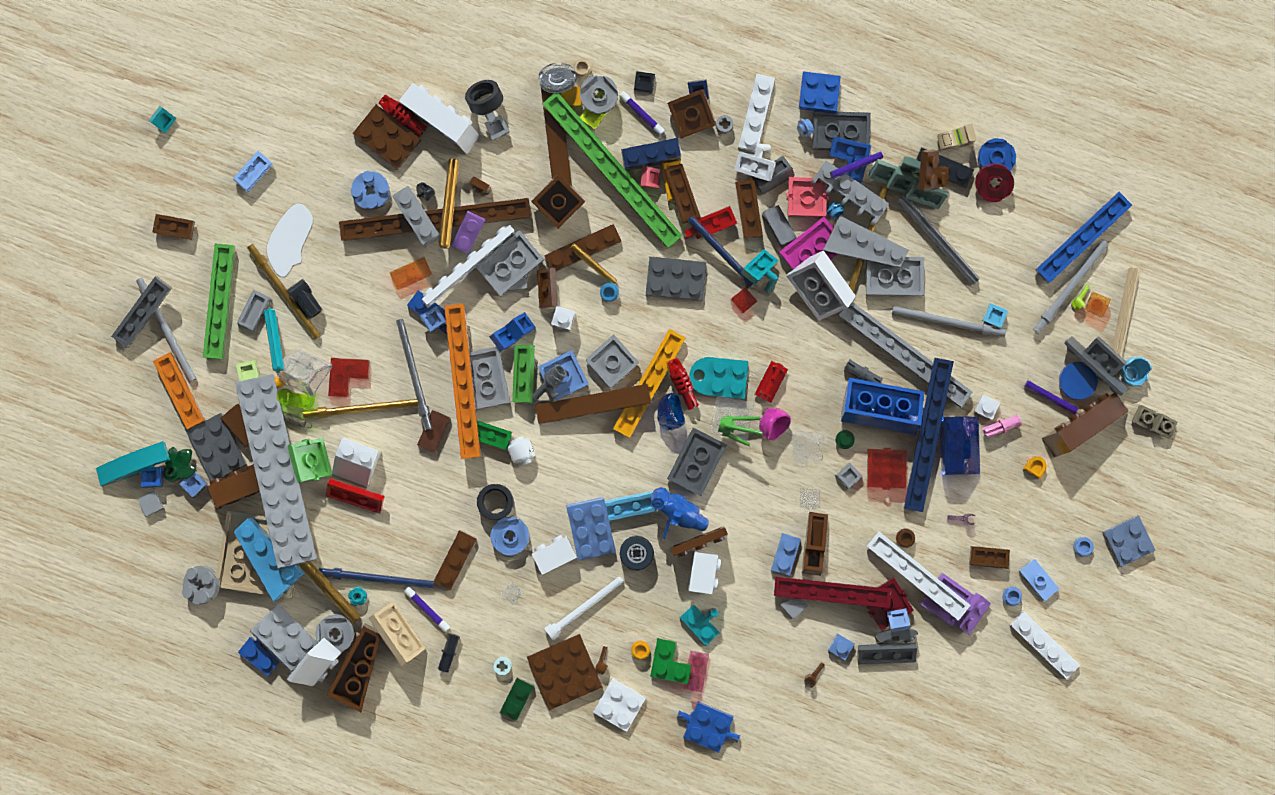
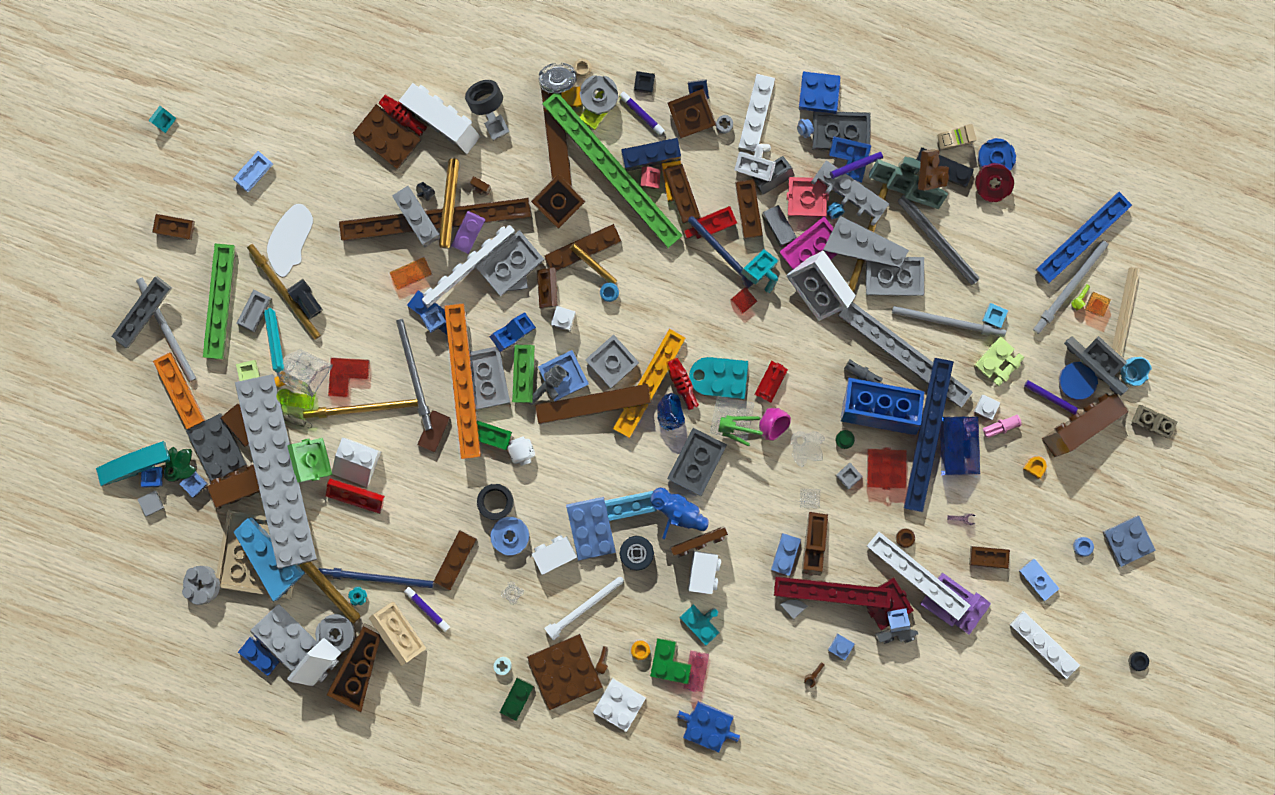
medium blue plate [351,171,390,210] -> none
black axle [438,633,460,672] -> none
dark grey plate [646,256,706,301] -> none
dark grey plate [857,643,917,665] -> none
medium blue plate [1002,587,1022,606] -> none
none -> yellowish green plate [974,337,1024,386]
none -> black tile [1128,651,1149,671]

